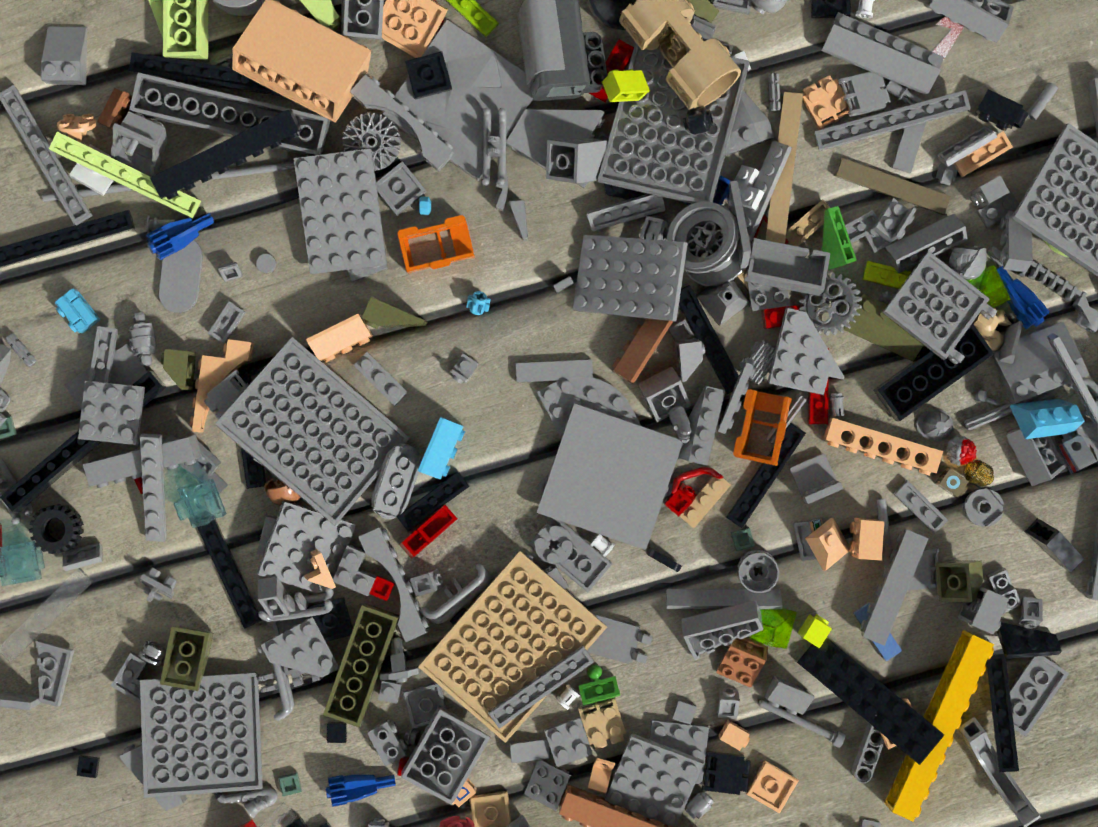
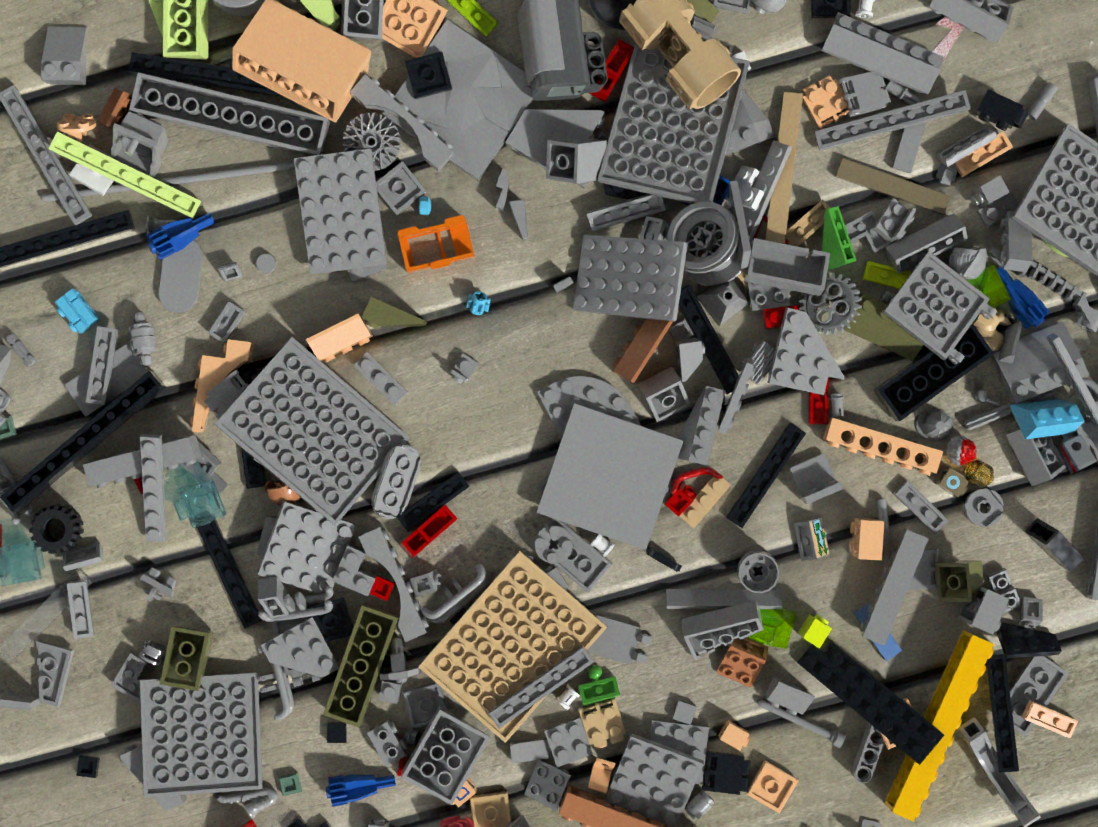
light grey plate [78,381,145,445] -> none
black brick [150,109,302,200] -> none
olive slope [161,349,196,390] -> none
light nougat slope [304,549,335,589] -> none
medium azure slope [418,417,465,479] -> none
light grey piece [482,108,506,186] -> none
light grey tile [516,359,593,383] -> none
neon yellow brick [602,69,650,102] -> none
light grey hinge [668,406,691,443] -> none
black head [683,107,713,135] -> none
light grey bracket [717,688,740,719] -> none
sand green tile [731,527,755,551] -> none
orange piece [733,389,792,466] -> none
light grey axle [766,394,806,444] -> none
light grey axle [768,73,781,111] -> none
light nougat slope [805,518,849,571] -> none
none -> light grey plate [67,579,94,639]
none -> light nougat tile [1021,700,1078,738]

